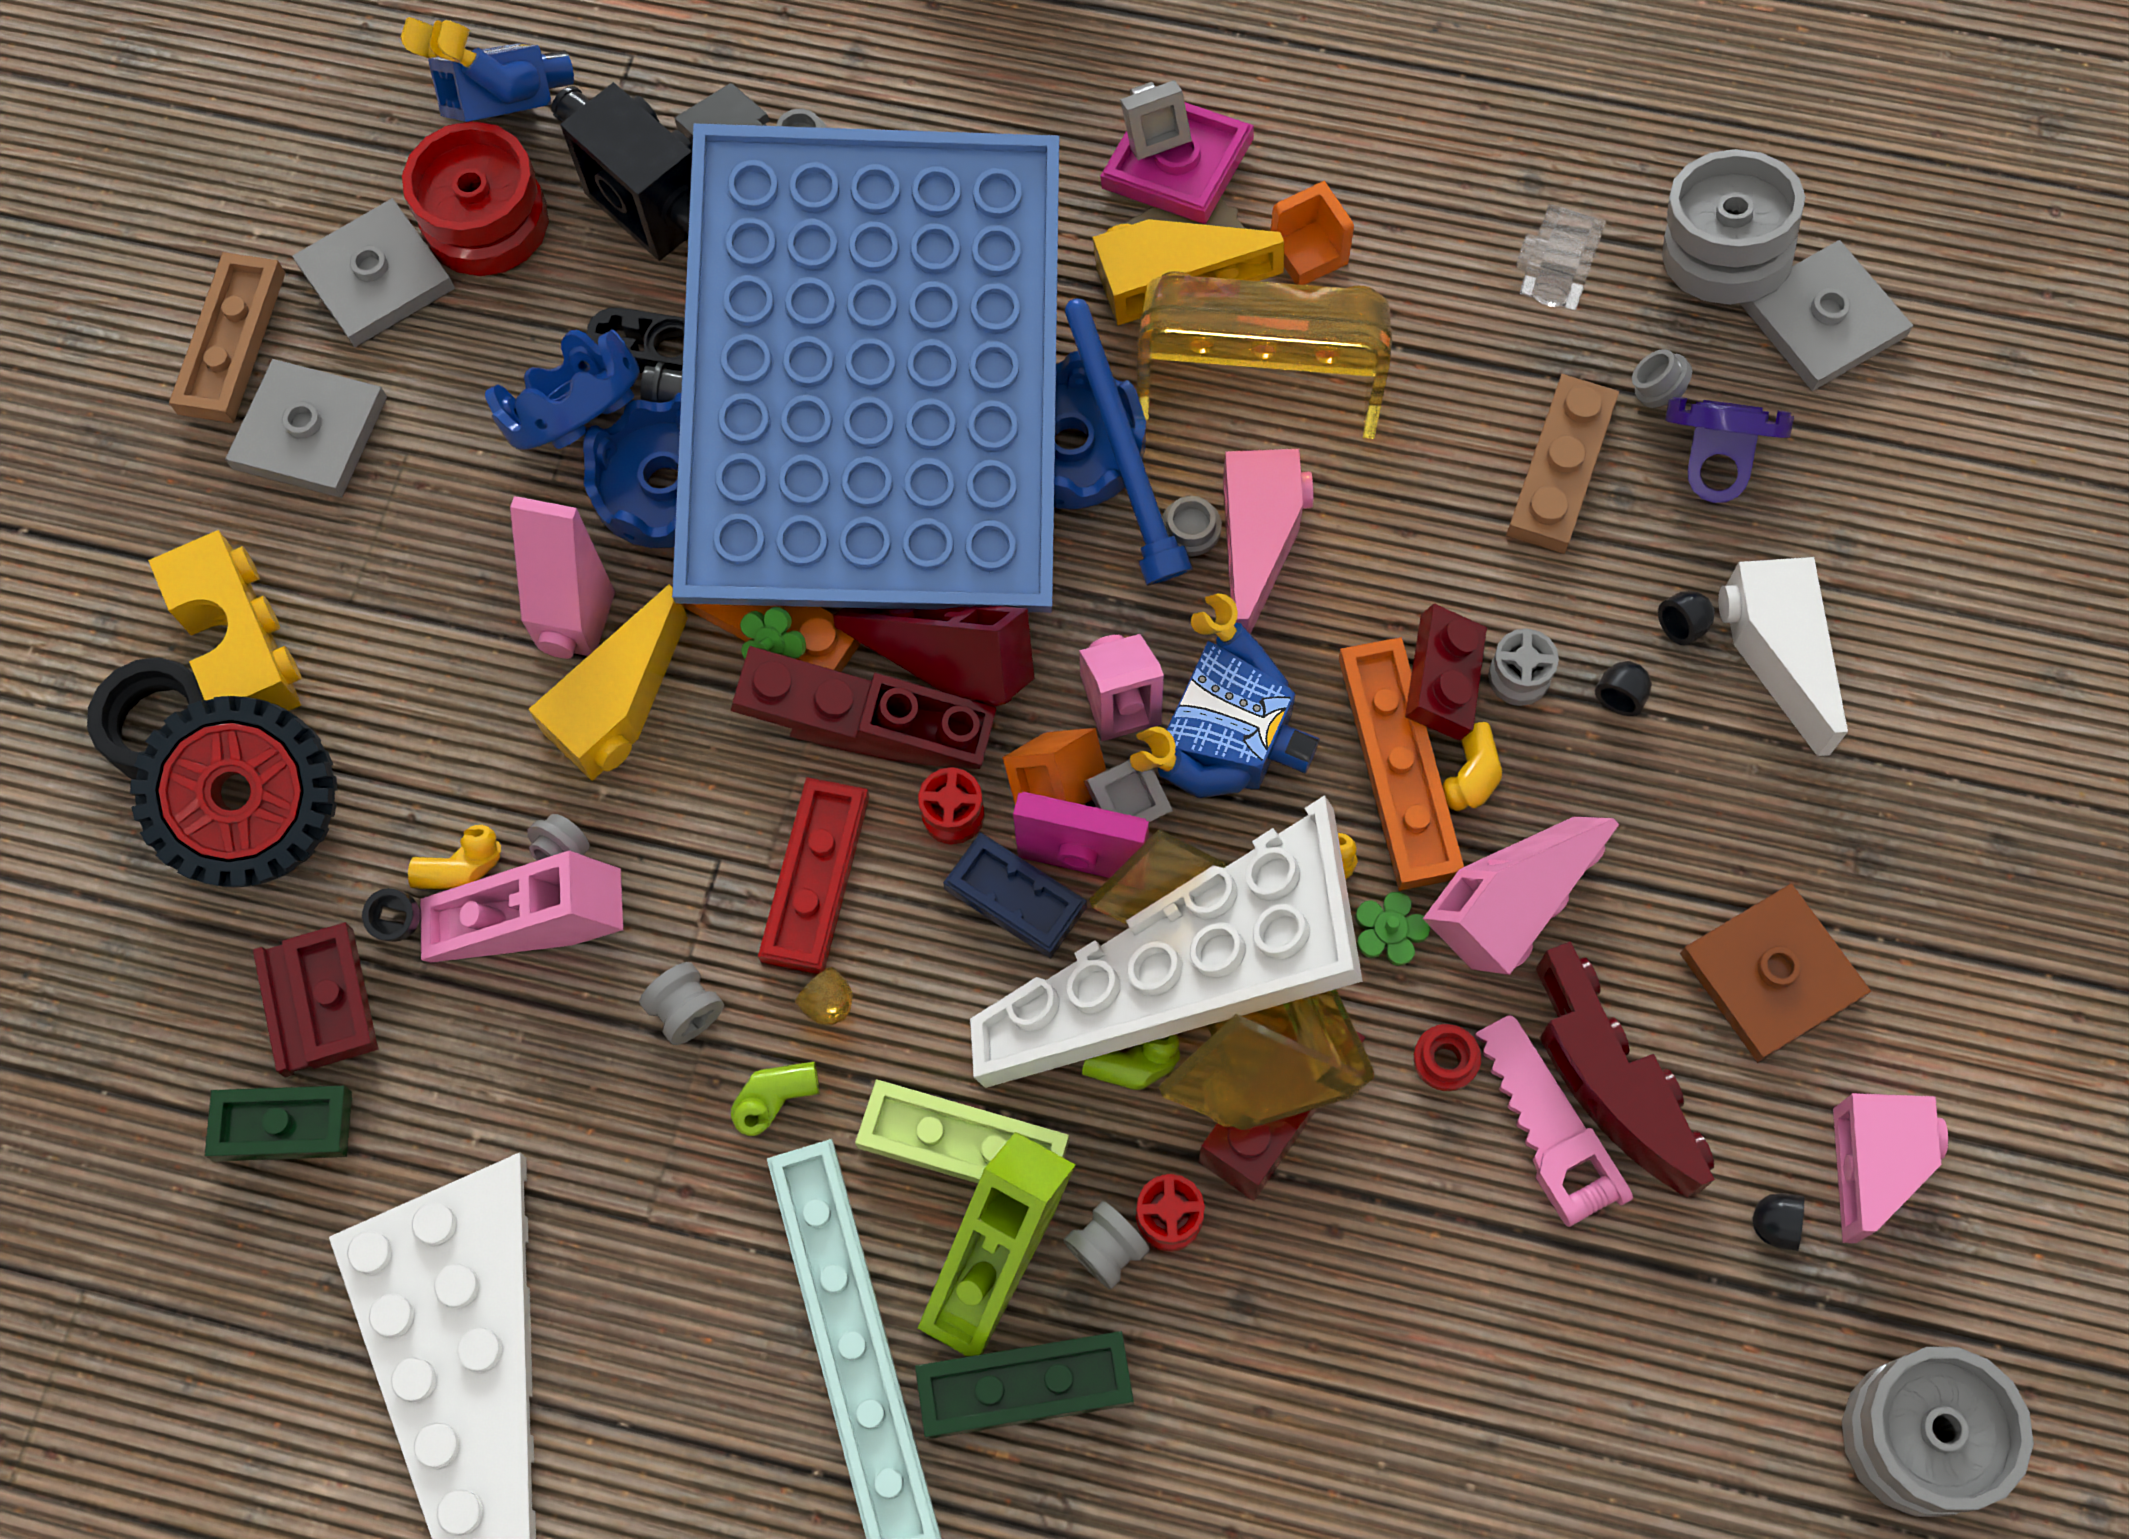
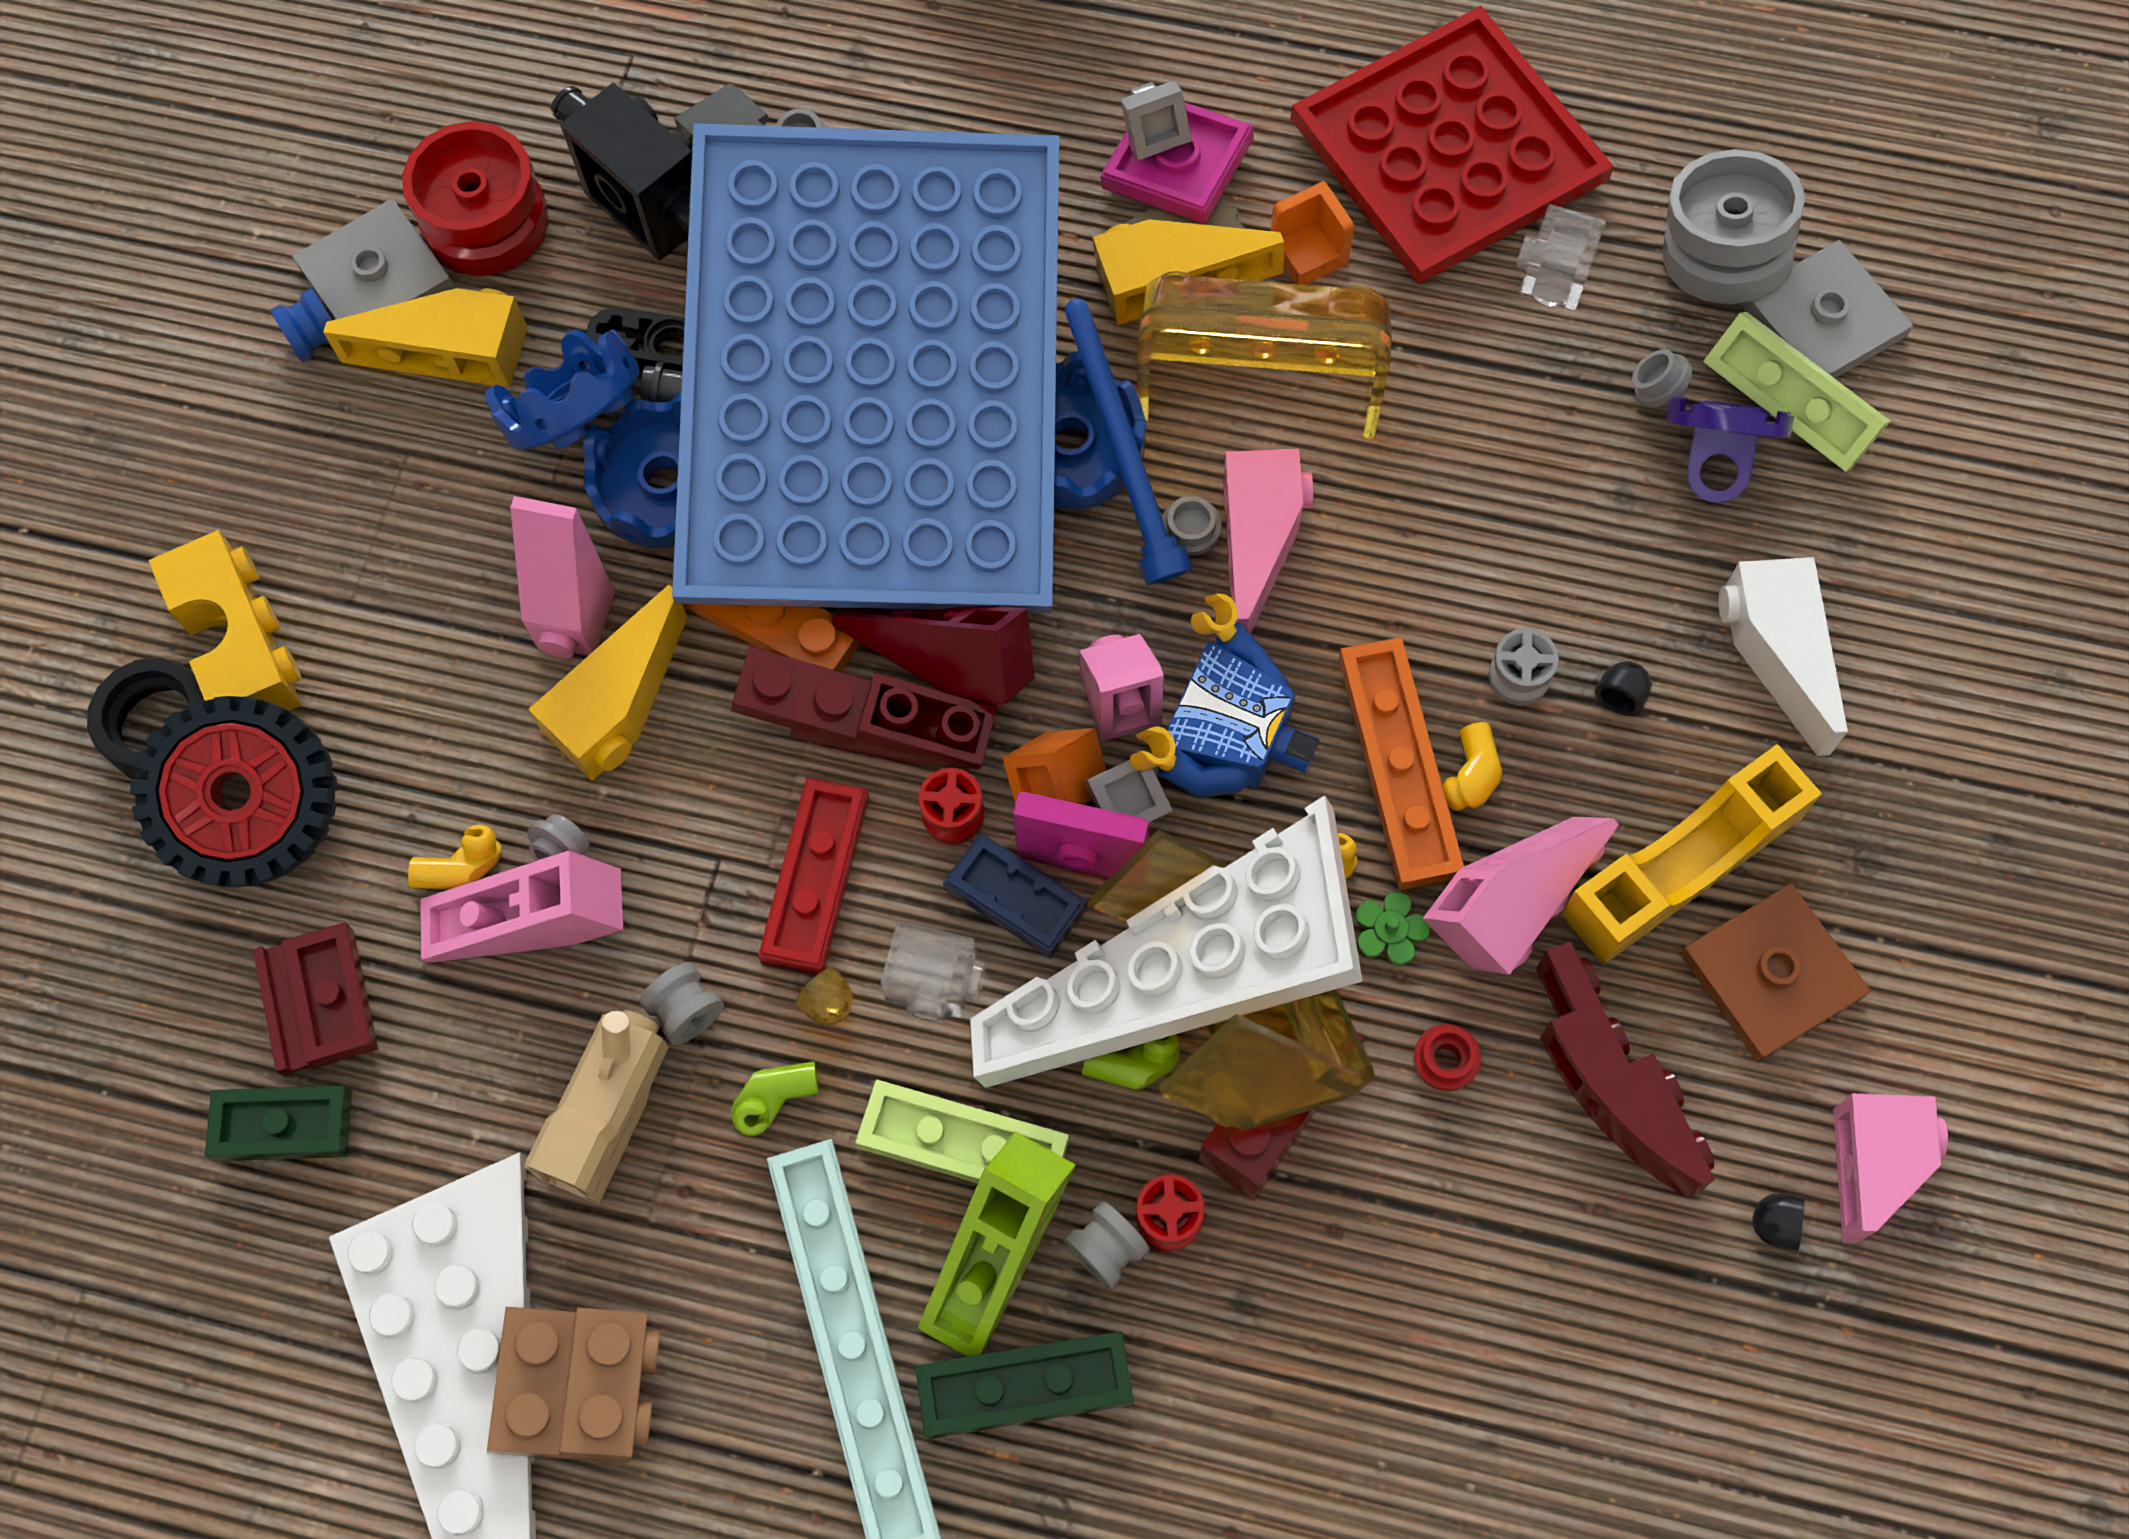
medium nougat plate [169,252,286,423] -> none
light grey plate [225,359,387,498] -> none
black hinge [362,888,420,942] -> none
blue torso [401,17,574,122] -> none
bright green plant [740,607,806,659] -> none
dark red plate [1405,603,1487,741] -> none
bright pink piece [1474,1016,1633,1227] -> none
medium nougat plate [1506,374,1619,554] -> none
black hinge [1658,590,1715,646] -> none
light grey wheel [1842,1347,2034,1517] -> none
none -> blue wheel [270,288,332,363]
none -> yellow slope [323,288,528,388]
none -> medium nougat plate [487,1307,659,1463]
none -> tan piece [524,1010,669,1204]
none -> clear brick [880,922,986,1022]
none -> red plate [1290,6,1614,285]
none -> yellow arch [1561,744,1822,965]
none -> yellowish green plate [1703,312,1890,472]

